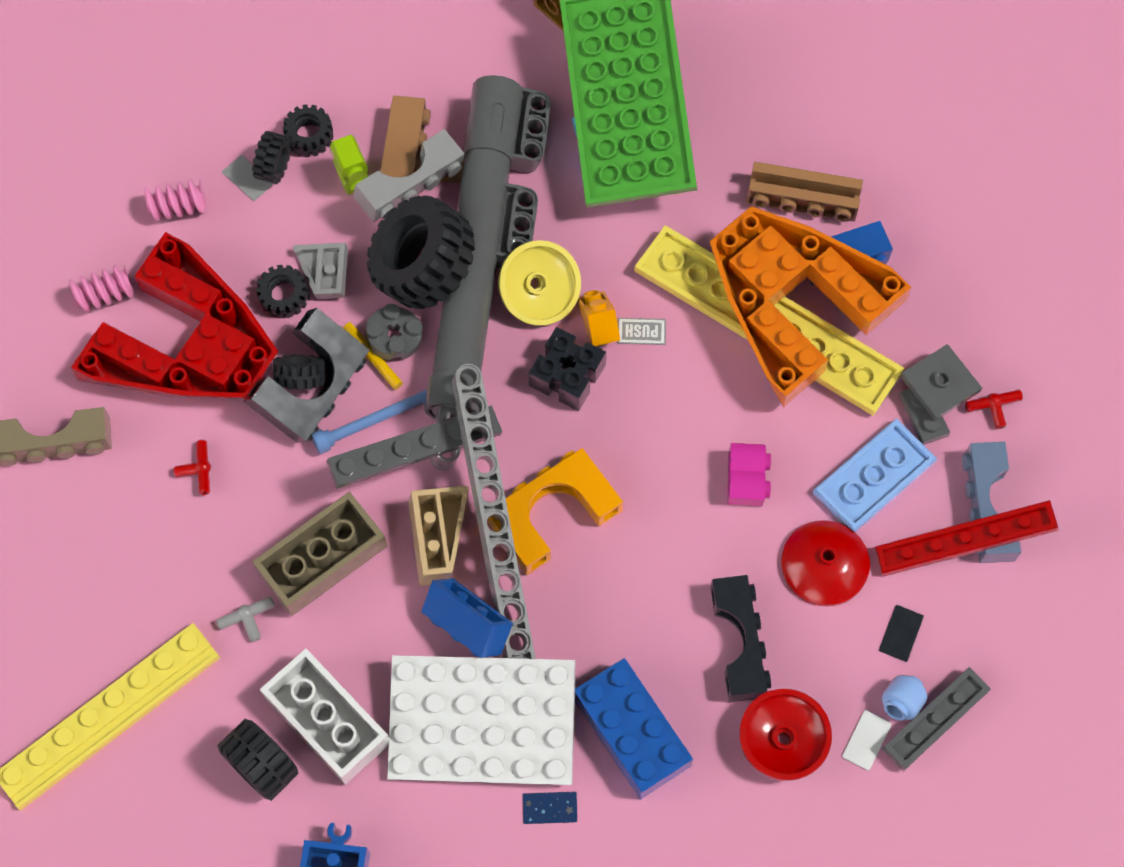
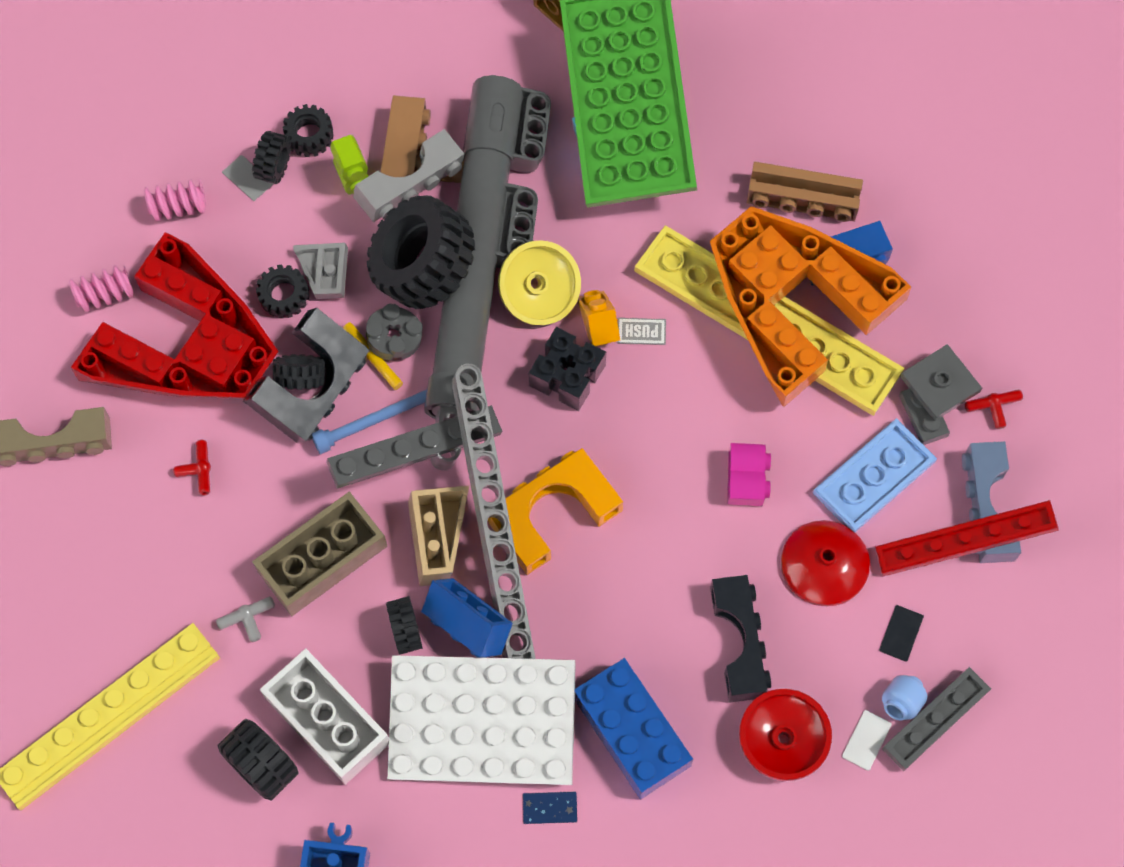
none -> black tyre [386,596,423,655]

